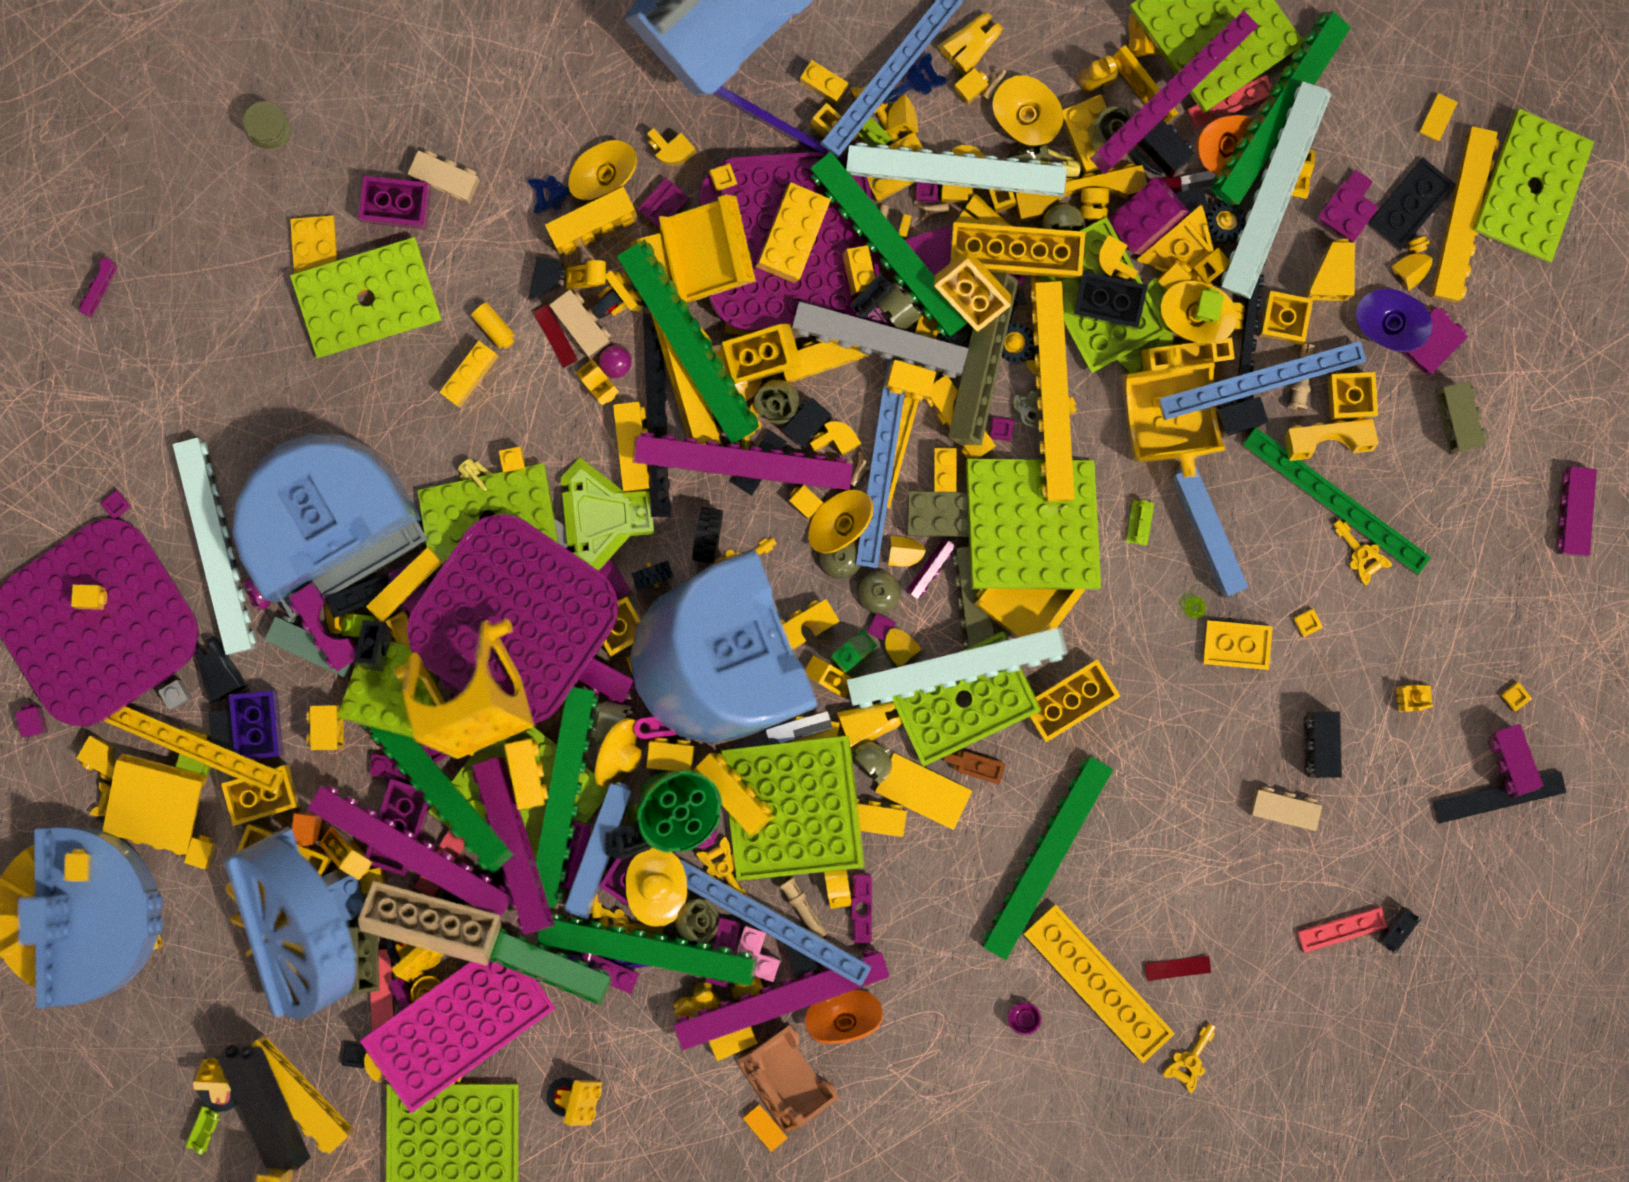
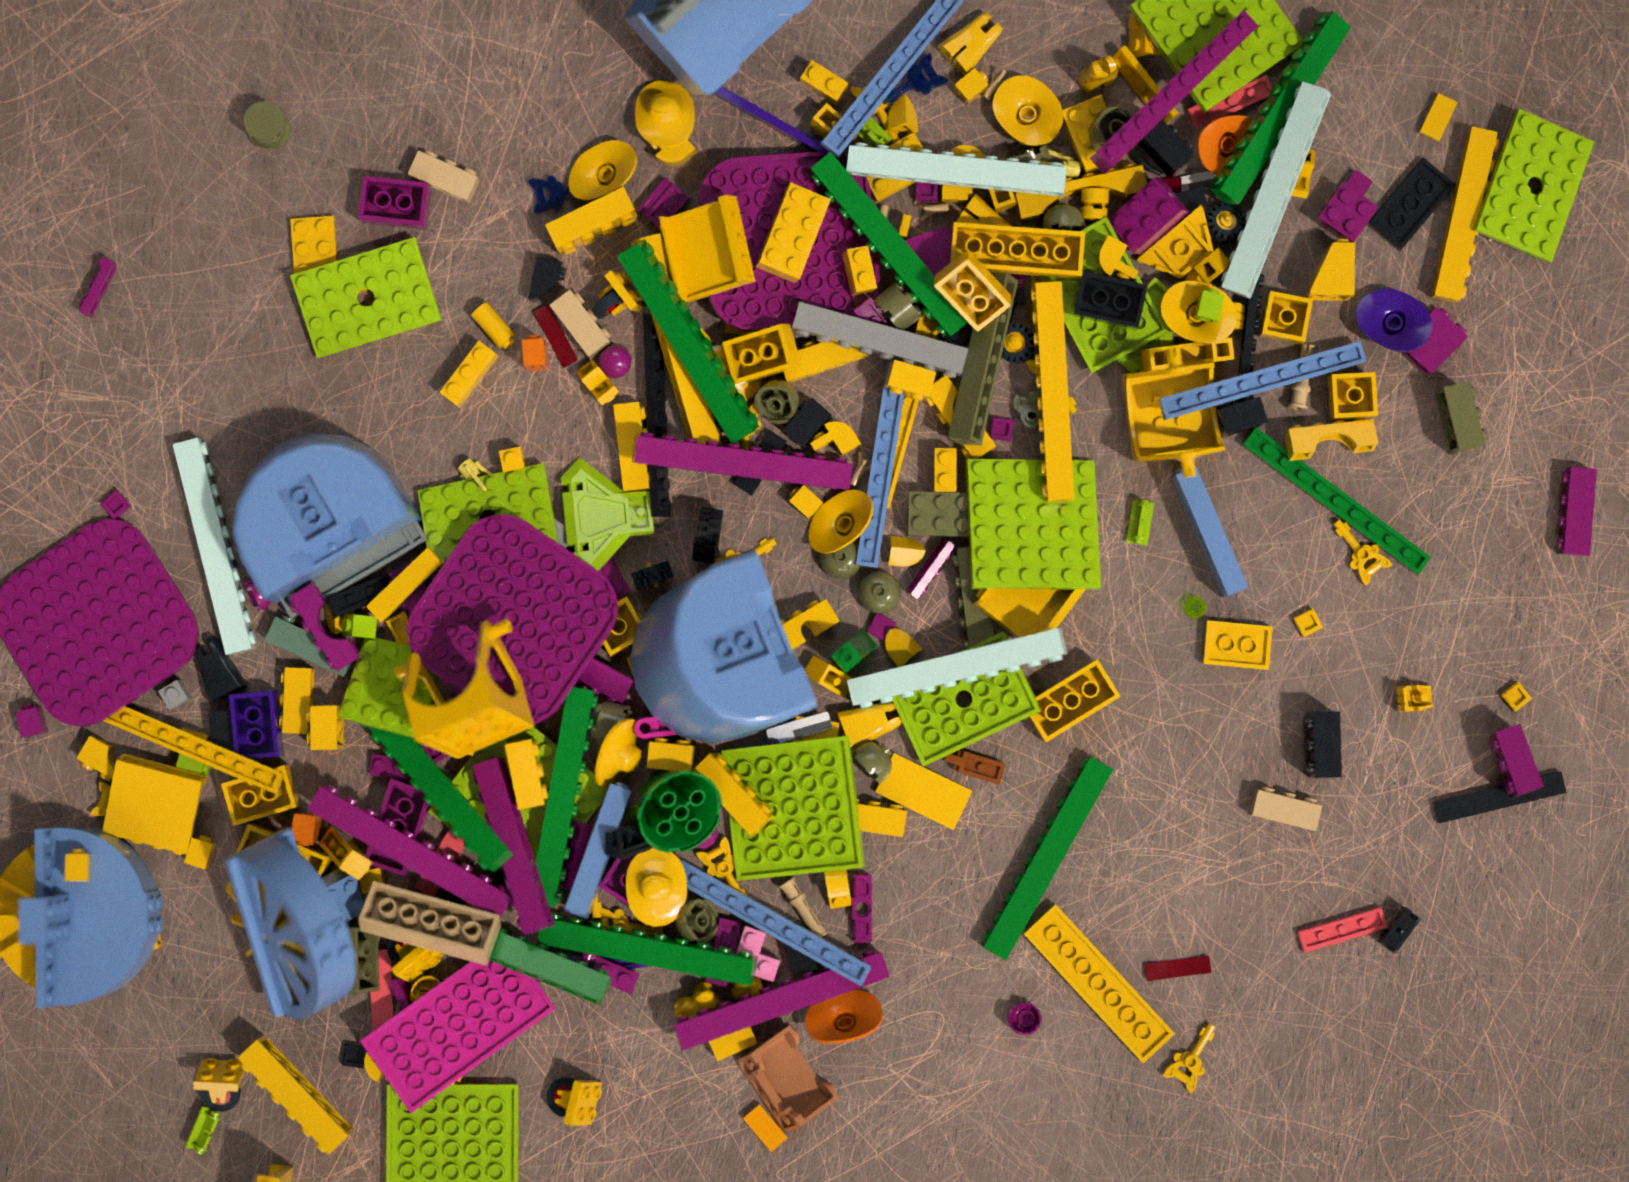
yellow brick [71,585,108,610] -> none
black brick [217,1044,311,1171] -> none
black brick [354,620,392,672] -> none
yellow plate [566,260,606,290] -> none
yellow tile [709,163,738,192] -> none
black hinge [850,273,894,319] -> none
yellow brick [1158,259,1193,290] -> none
yellow brick [1392,253,1433,291] -> none
yellow plate [1408,235,1430,253] -> none
none -> yellow brick [279,667,315,734]
none -> orange brick [522,335,550,371]
none -> yellow hat [635,80,695,148]

